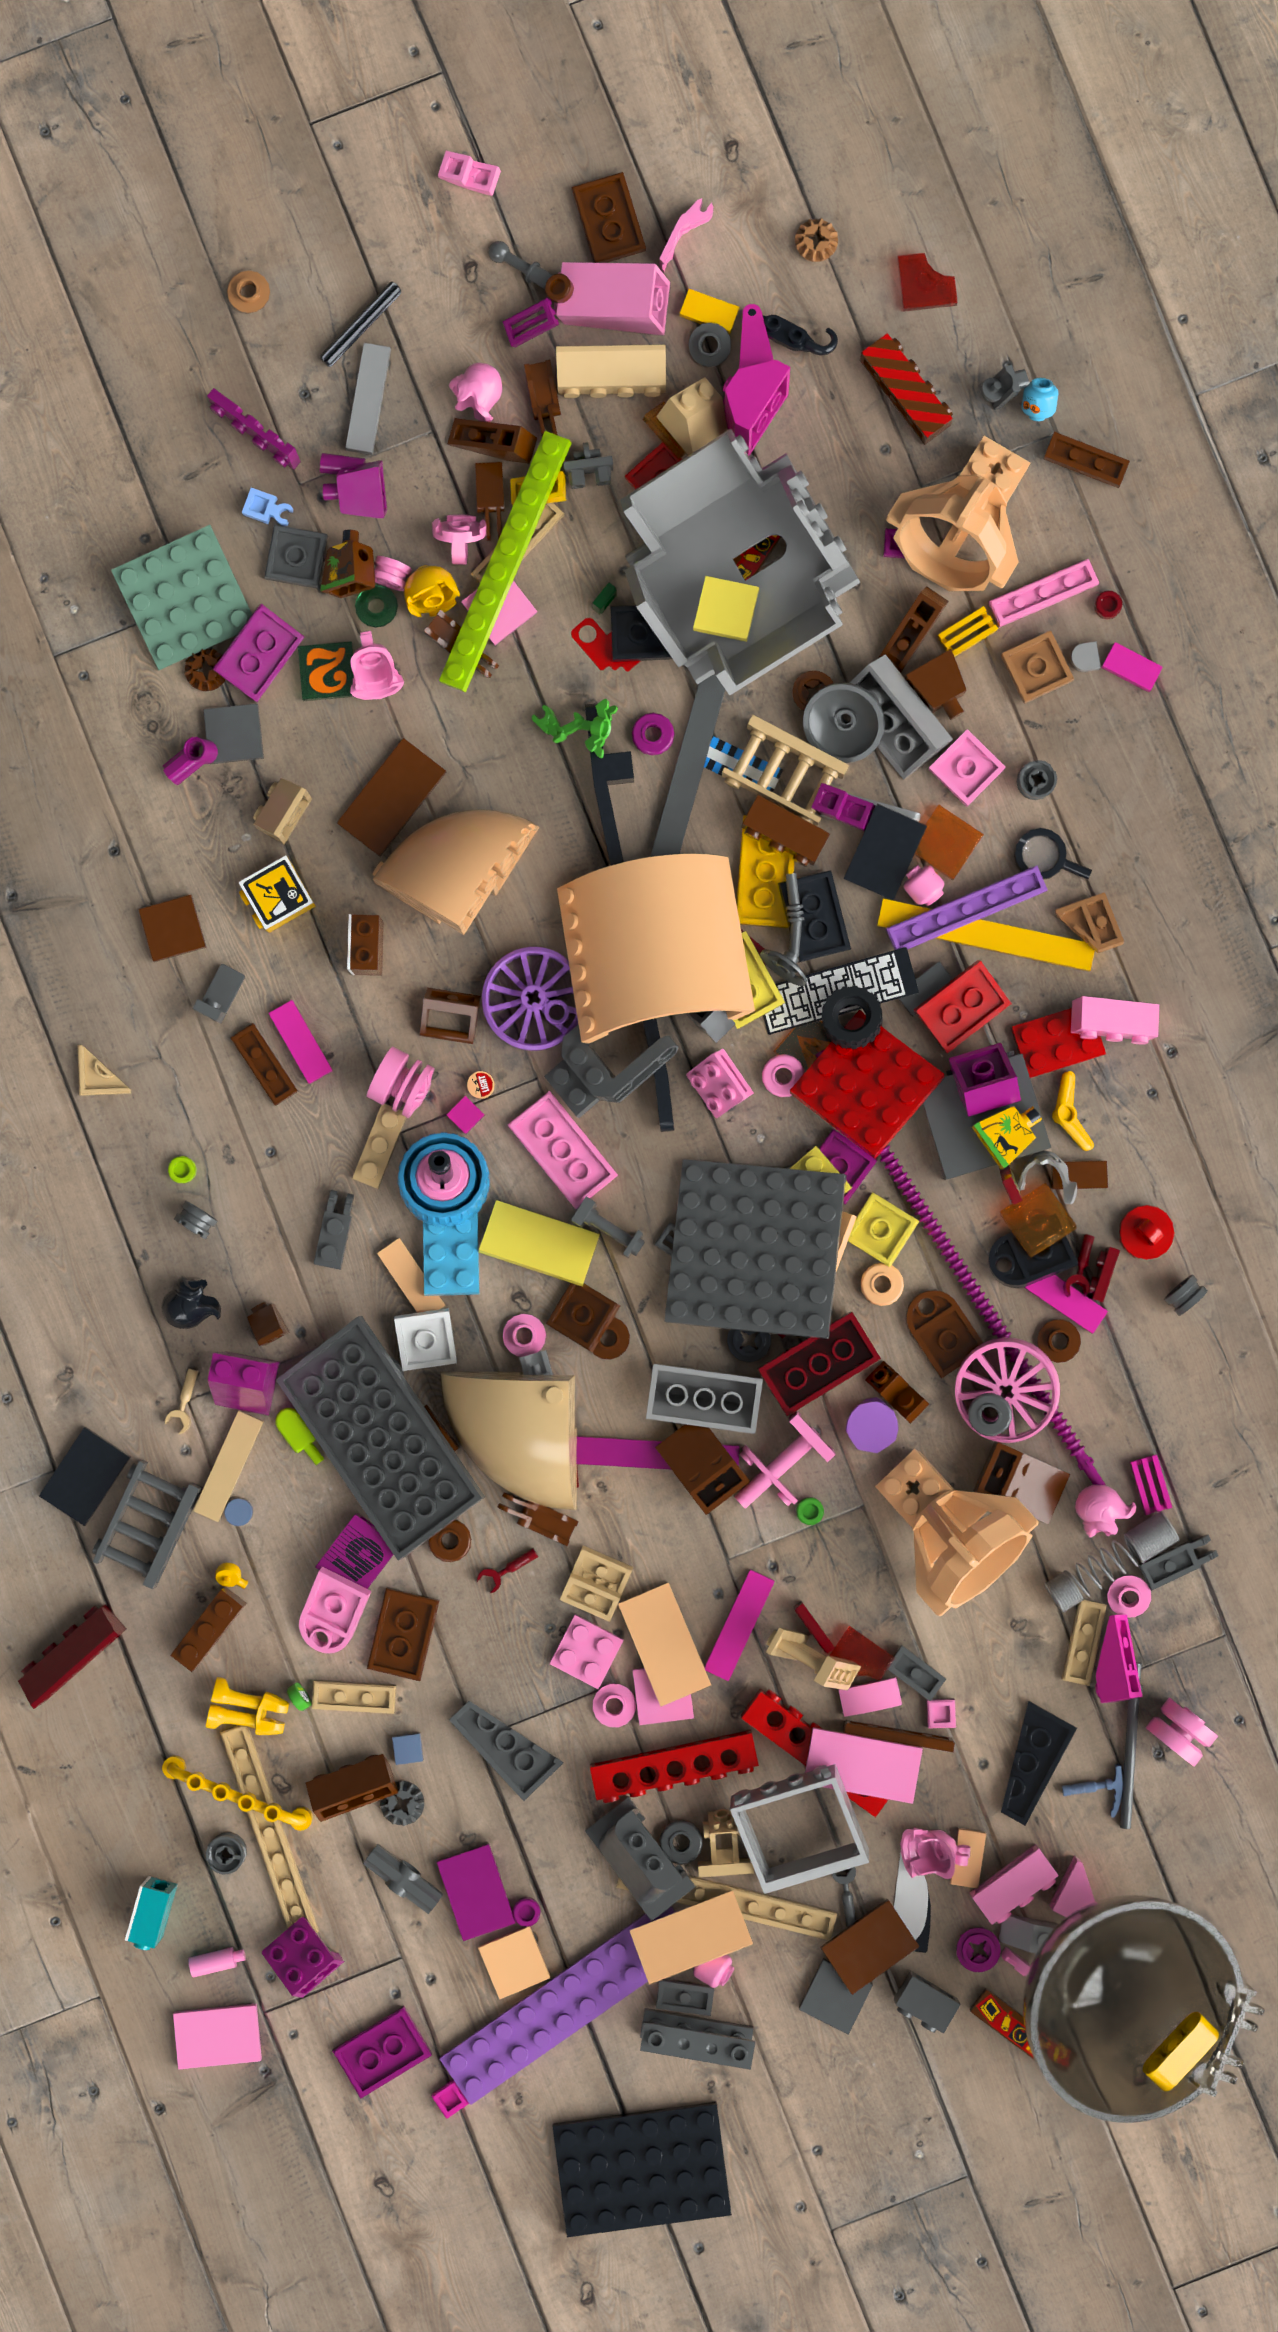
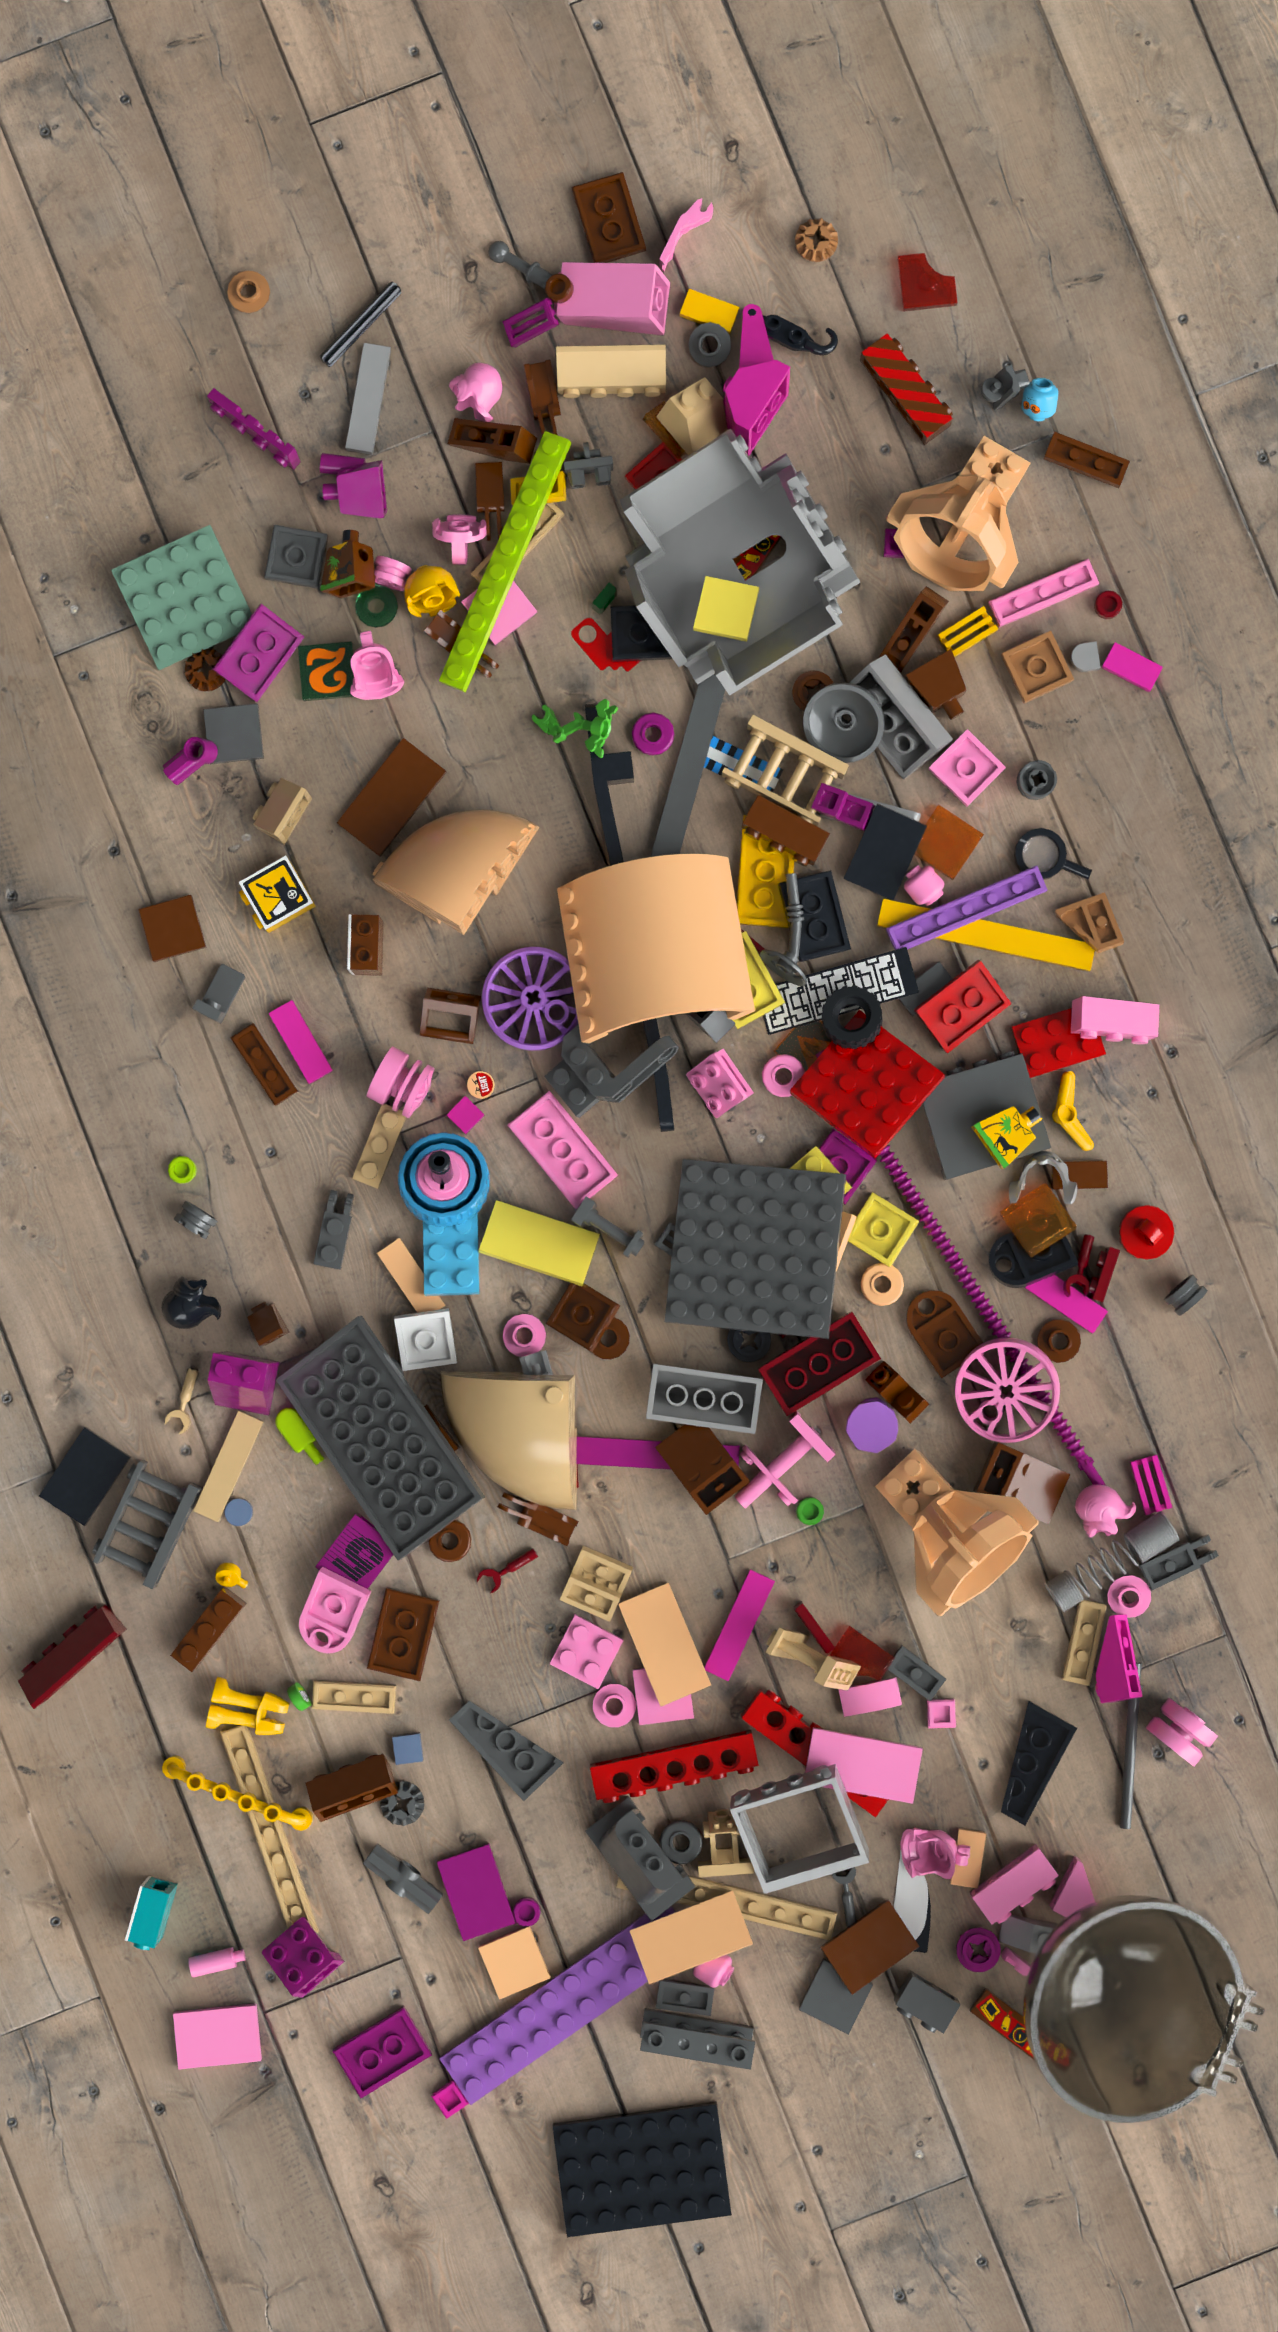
tan tile [78,1045,131,1096] -> none
dark grey wheel [206,1832,247,1875] -> none
light blue plate [242,488,294,526] -> none
bright pink slope [438,151,501,196] -> none
reddish brown tile [843,1720,955,1752] -> none
magenta slope [949,1042,1021,1117] -> none
dark grey piece [968,1393,1012,1436] -> none
dark red tile [999,1164,1023,1204] -> none
sand blue piece [1062,1764,1123,1818] -> none
yellow beam [1143,2012,1219,2092] -> none

